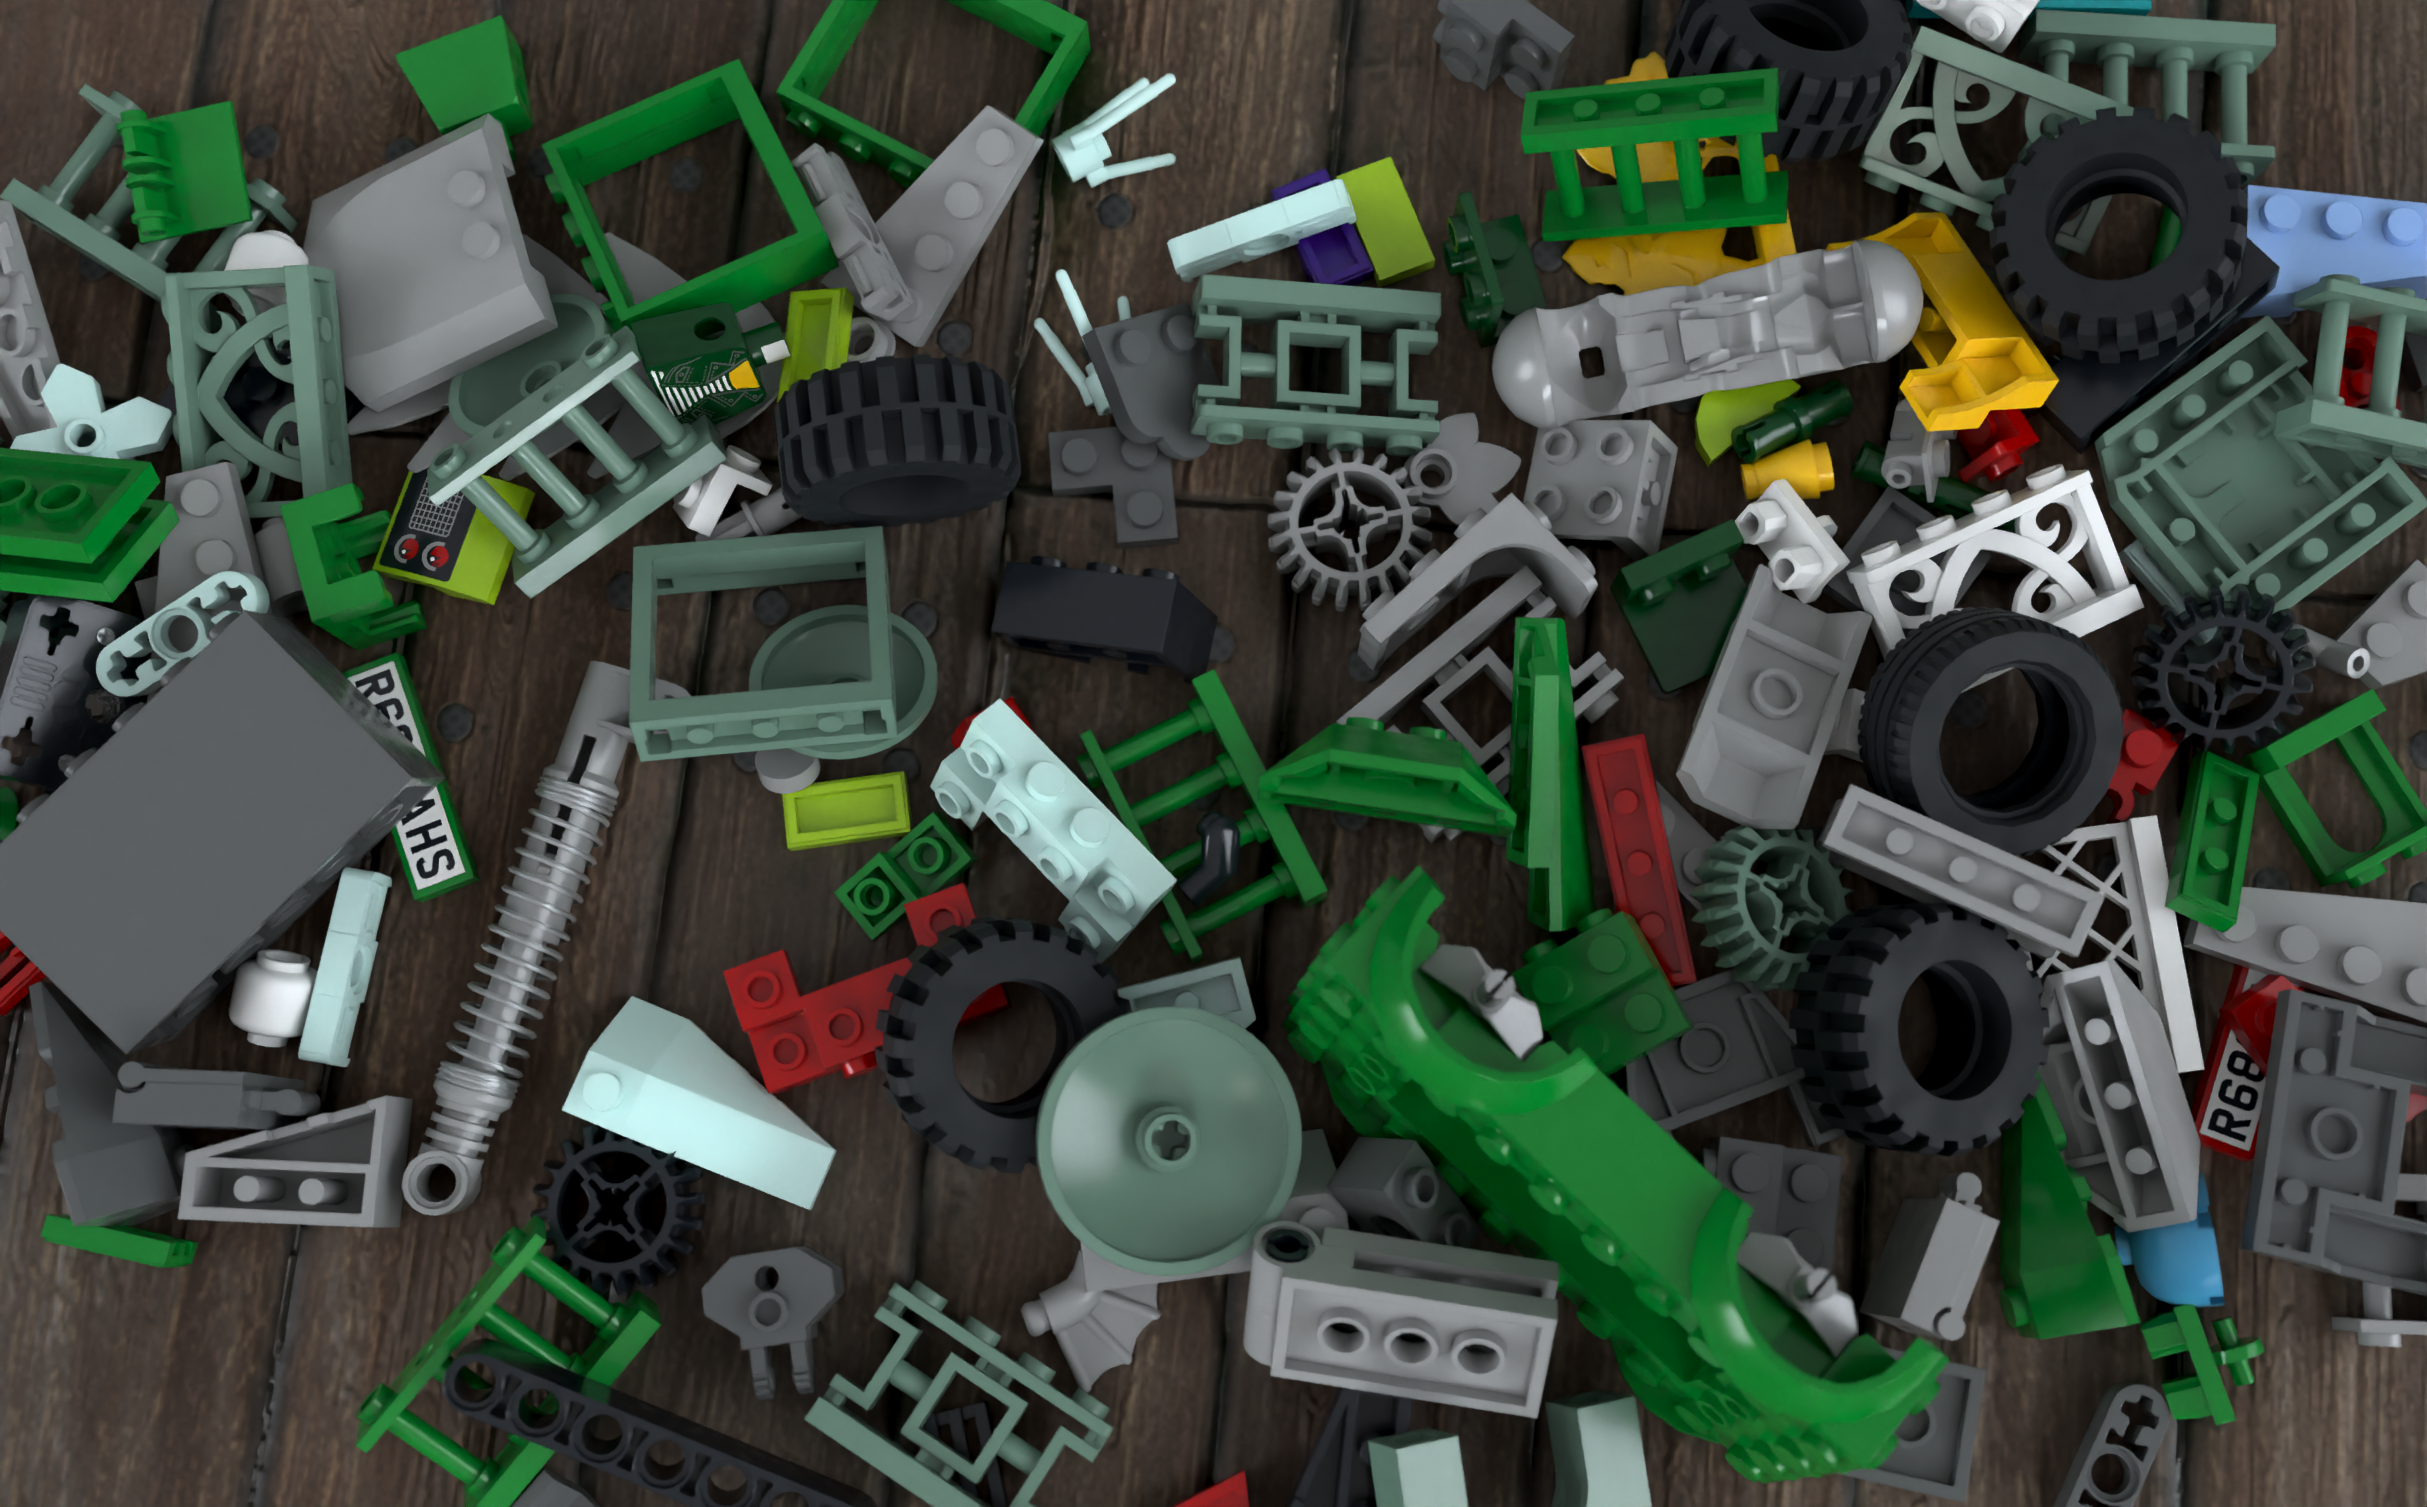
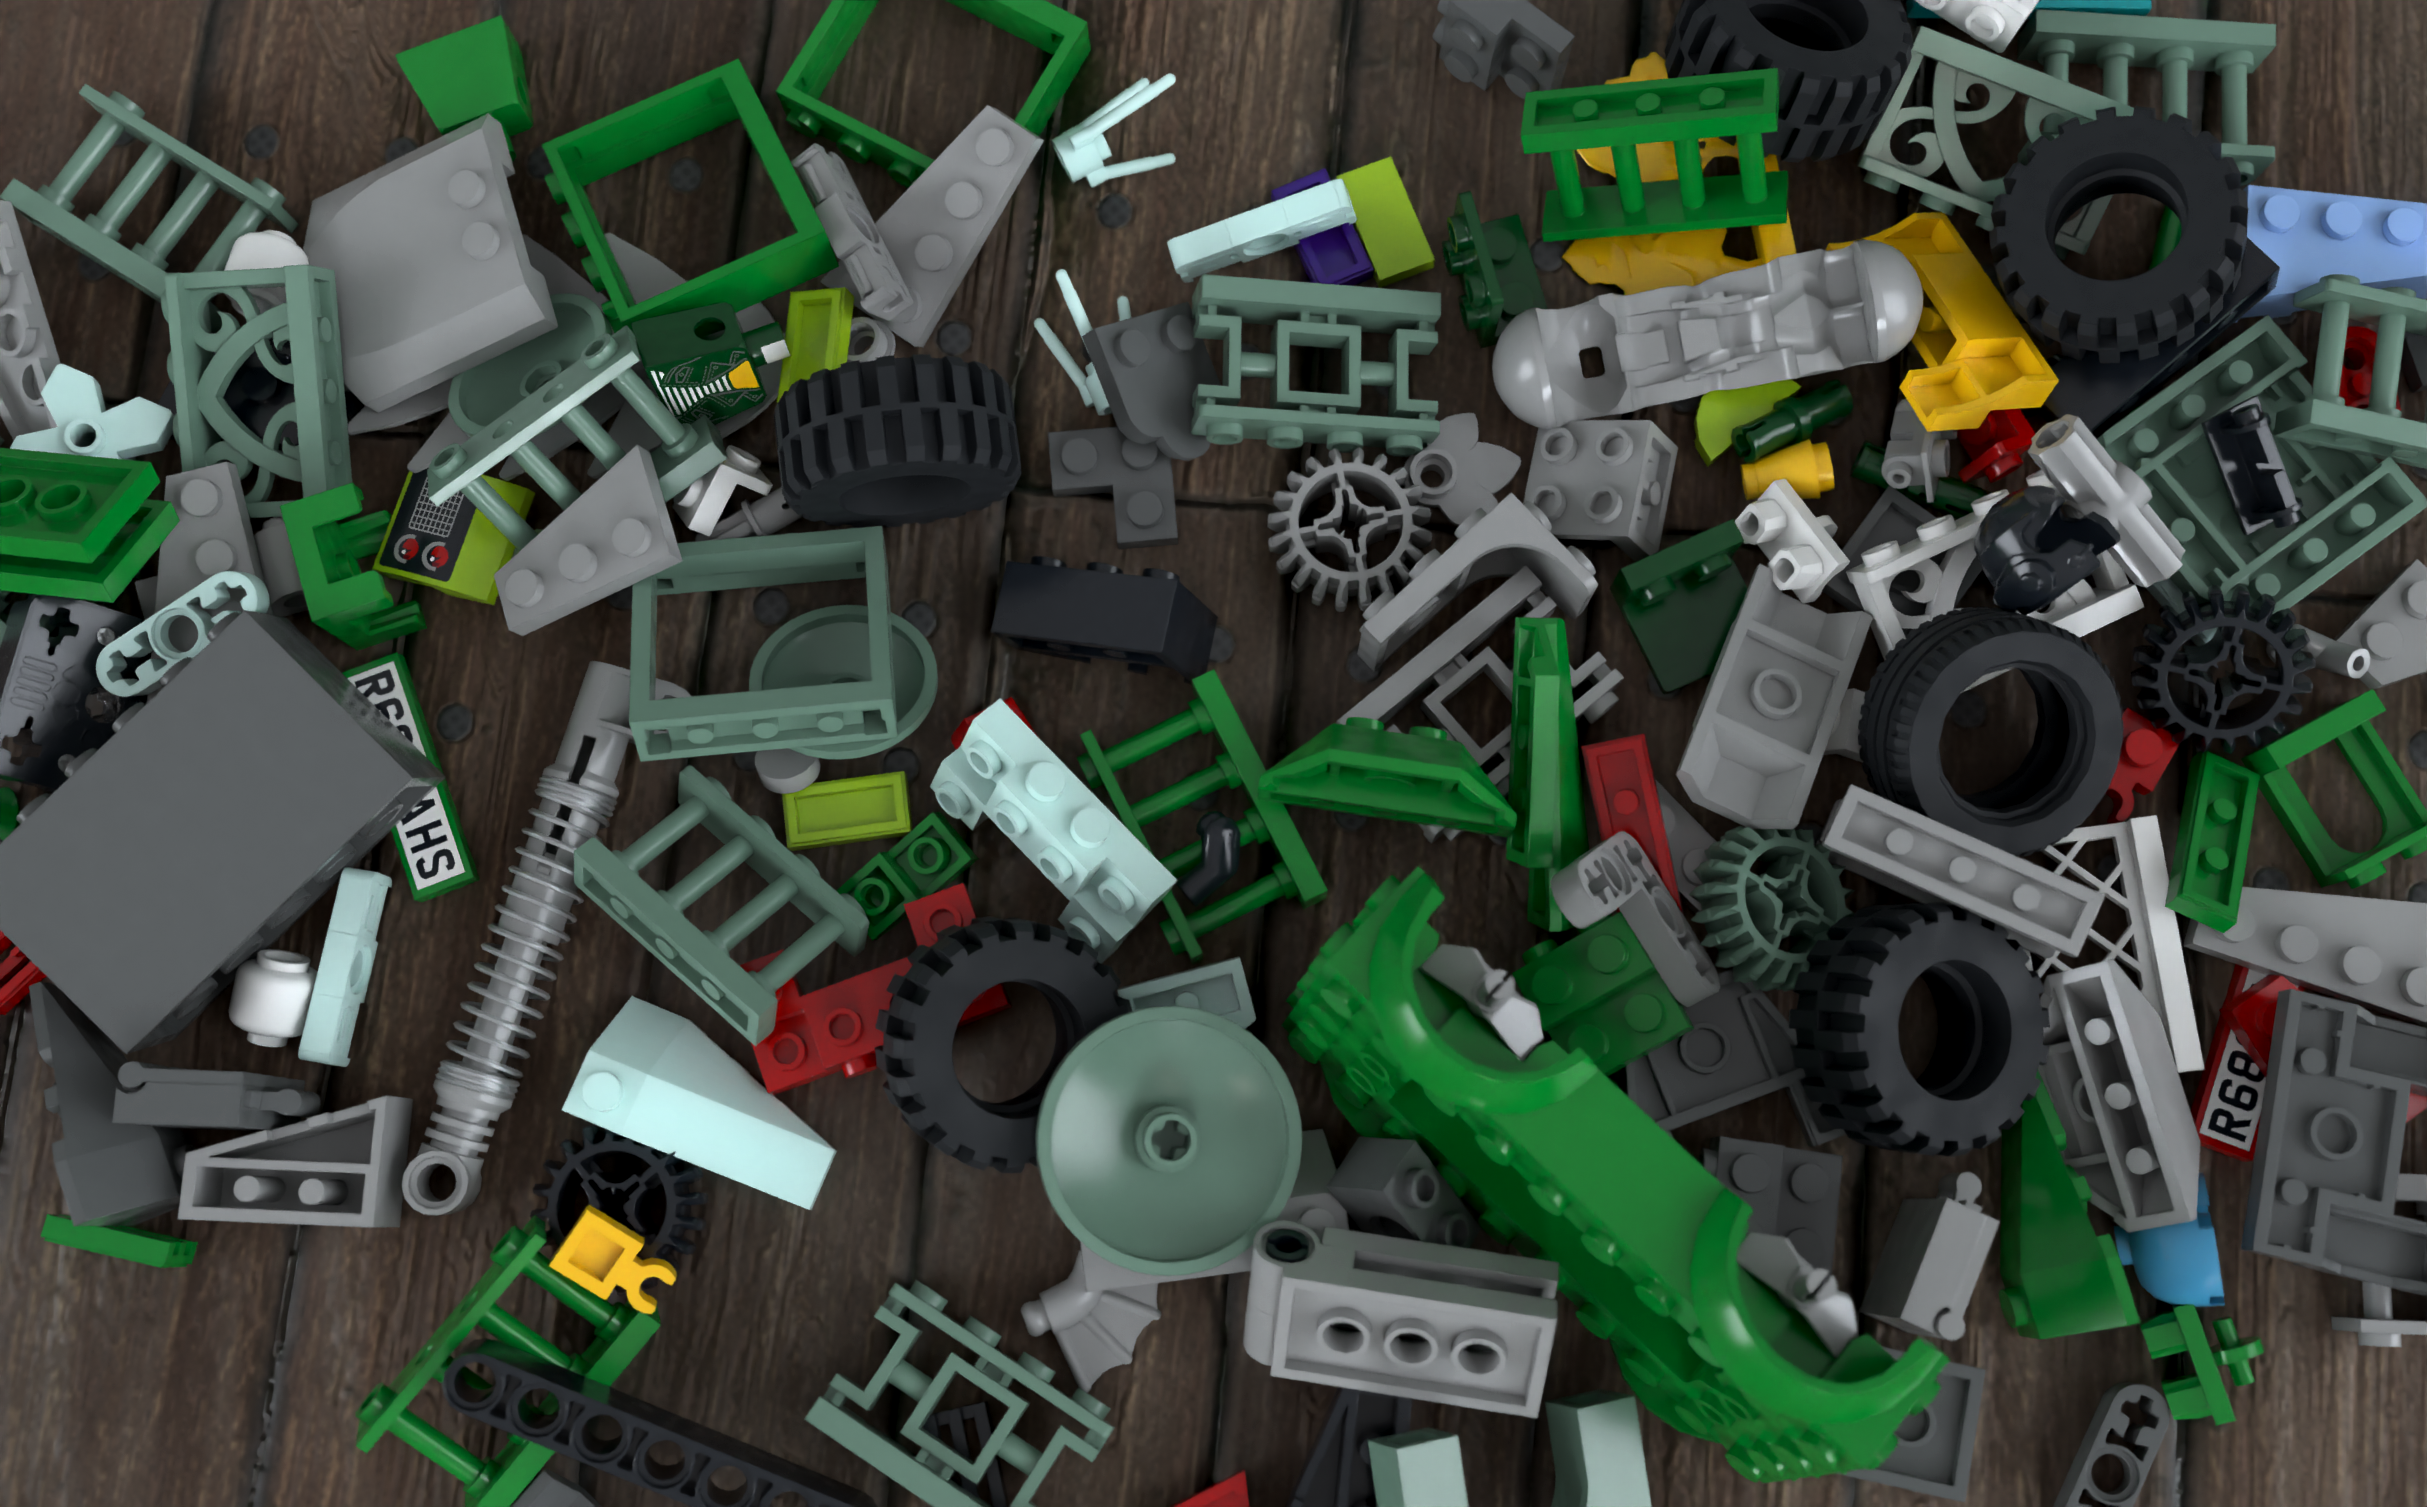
green hinge [116,101,253,244] -> none
dark grey hinge [701,1246,845,1401] -> none
none -> light grey wing [494,444,682,636]
none -> yellow plate [549,1204,677,1314]
none -> sand green fence [574,765,869,1046]
none -> light grey beam [1551,831,1720,1007]
none -> black helmet [1974,485,2121,615]
none -> light grey piece [2027,414,2186,588]
none -> black hinge [2201,396,2303,535]

